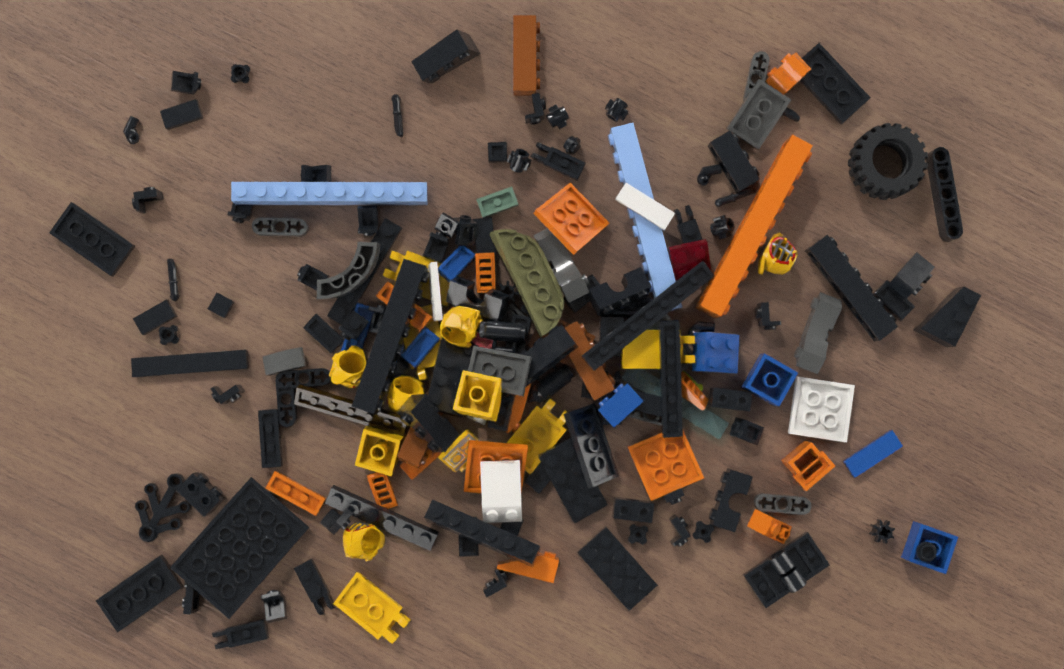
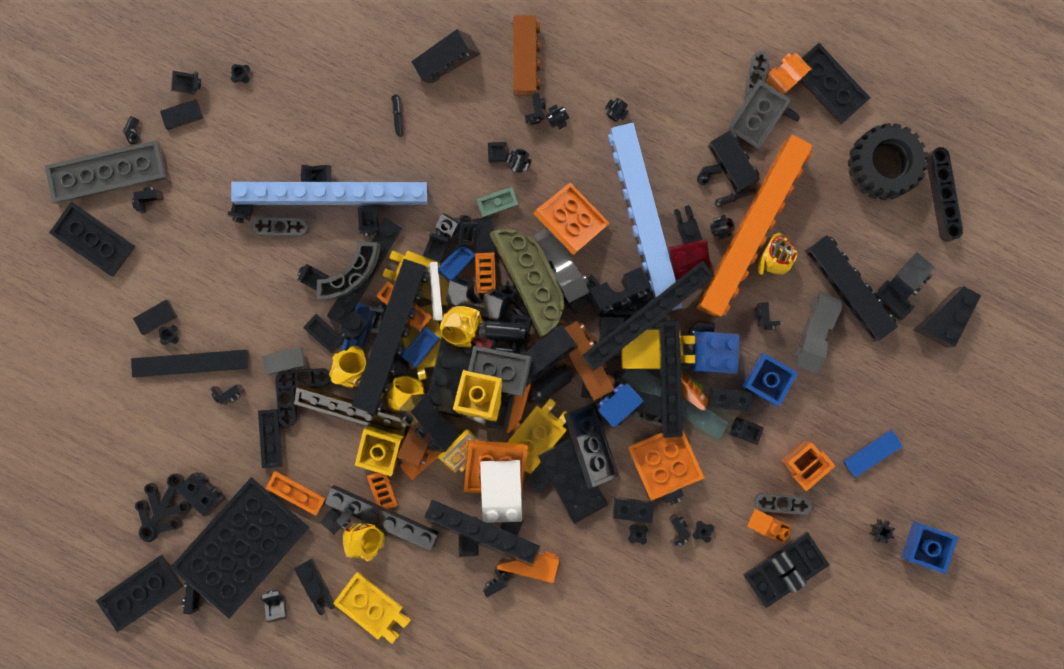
black piece [167,258,179,301] -> none
black tile [207,292,235,318] -> none
black hinge [212,618,269,649] -> none
black hinge [530,142,586,181] -> none
black plate [563,136,581,155] -> none
black plate [577,526,658,611] -> none
white tile [615,183,675,230] -> none
black arch [709,468,753,532] -> none
white plate [788,376,855,443] -> none
black plate [916,542,937,562] -> none
none -> dark grey plate [45,140,167,204]

